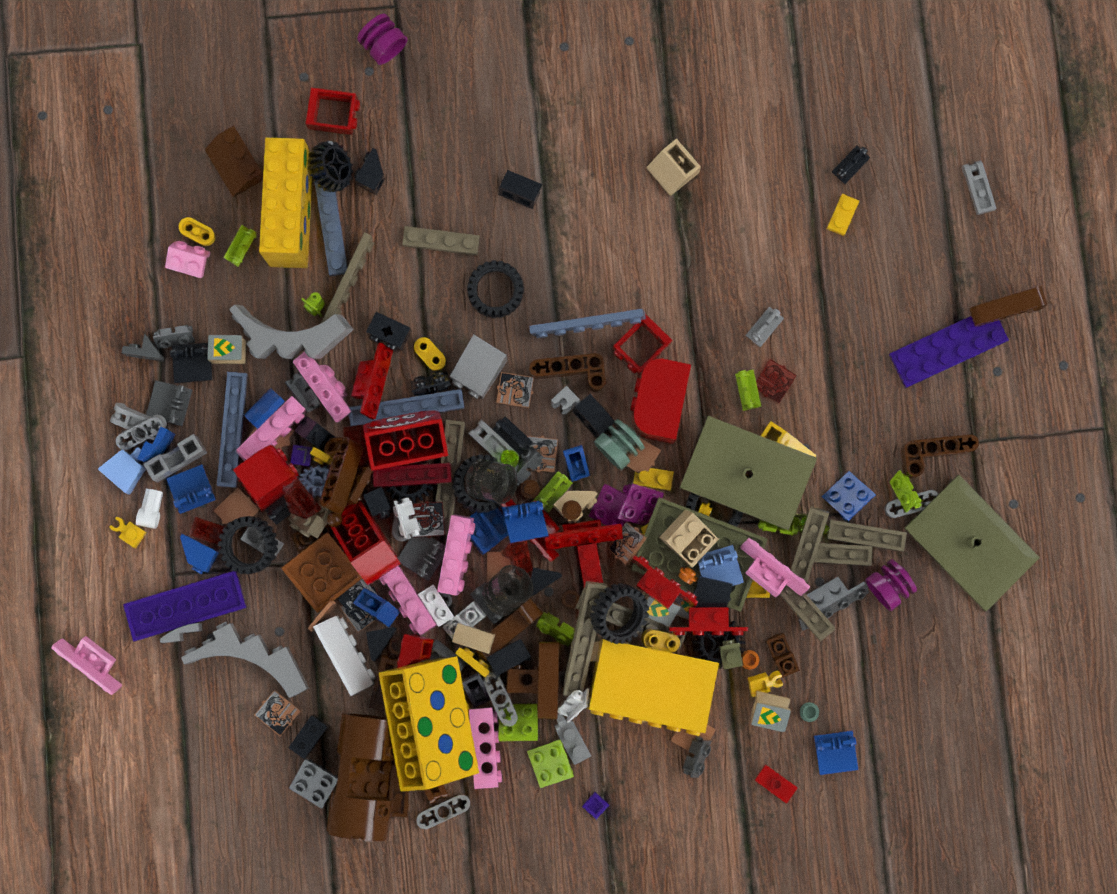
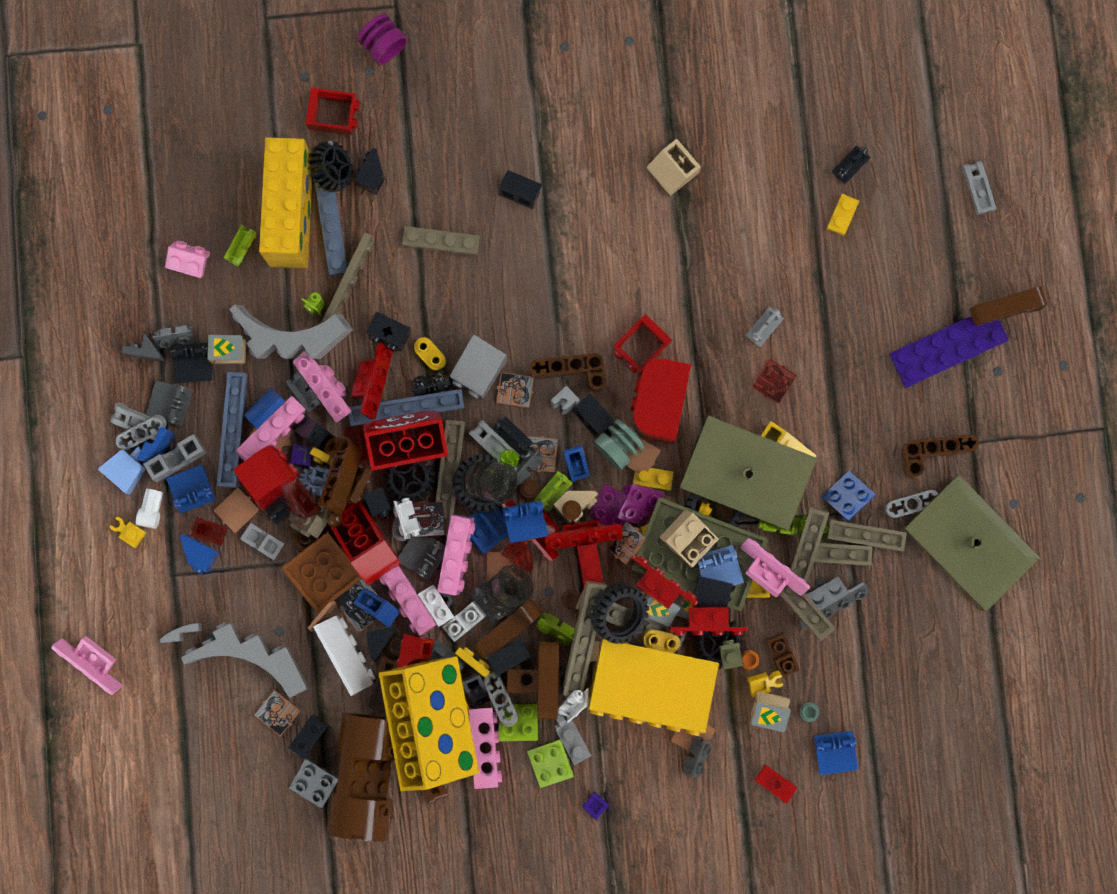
dark purple plate [123,571,247,642] -> none
yellow plate [179,217,215,246] -> none
reddish brown slope [205,125,263,198] -> none
black tyre [218,516,278,574] -> none
dark red plate [373,463,452,488] -> none
reddish brown plate [389,761,409,818] -> none
light grey beam [417,794,470,829] -> none
tan tile [452,623,495,654] -> none
black tyre [467,260,524,318] -> none
black slope [528,567,562,598] -> none
sand blue plate [529,309,646,338] -> none
orange plate [678,567,698,585] -> none
lime hinge [735,370,762,411] -> none
magenta wheel [865,559,917,611] -> none
lime hinge [889,470,922,512] -> none

